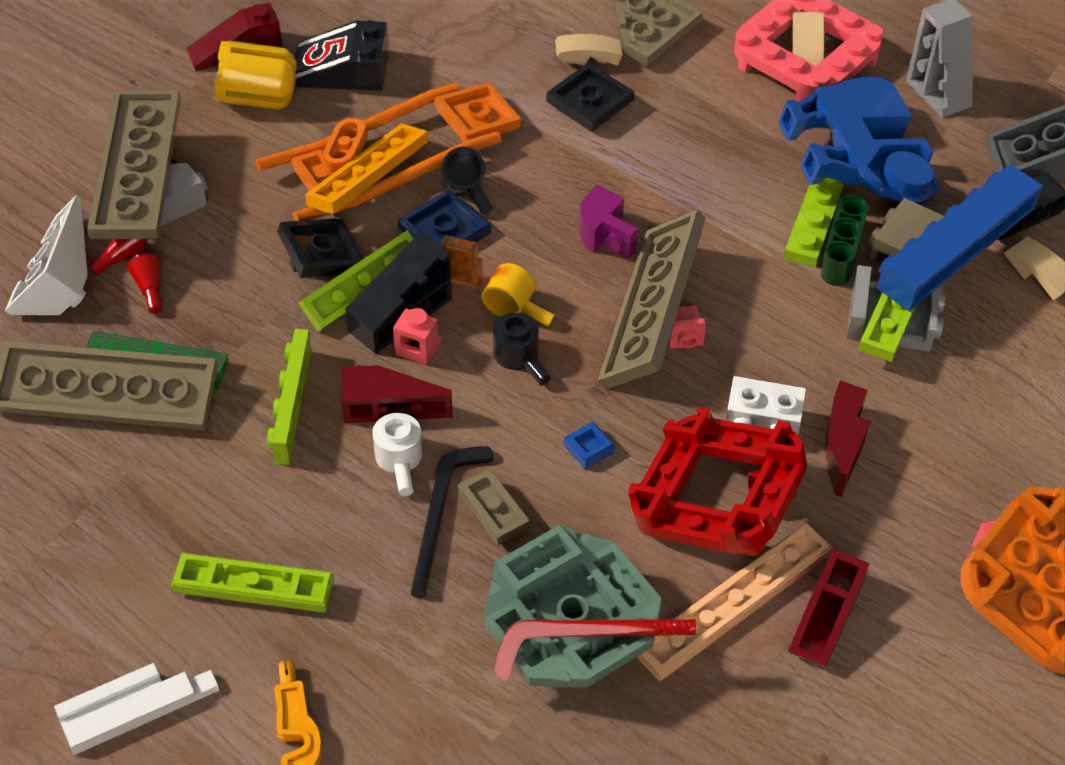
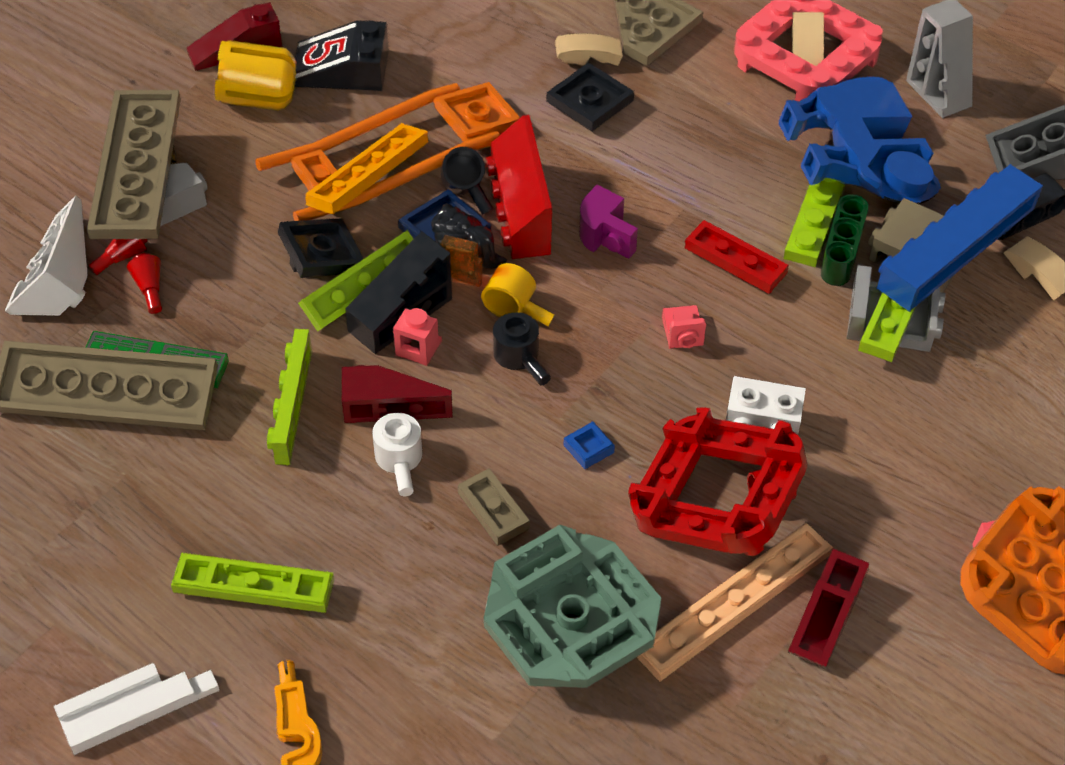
orange plate [323,118,368,172] -> none
black piece [410,446,493,598] -> none
piece [494,619,696,680] -> none
dark tan plate [597,209,706,389] -> none
dark red slope [826,380,870,497] -> none
none -> black hair [431,203,507,269]
none -> red slope [486,115,552,259]
none -> red plate [684,220,789,294]

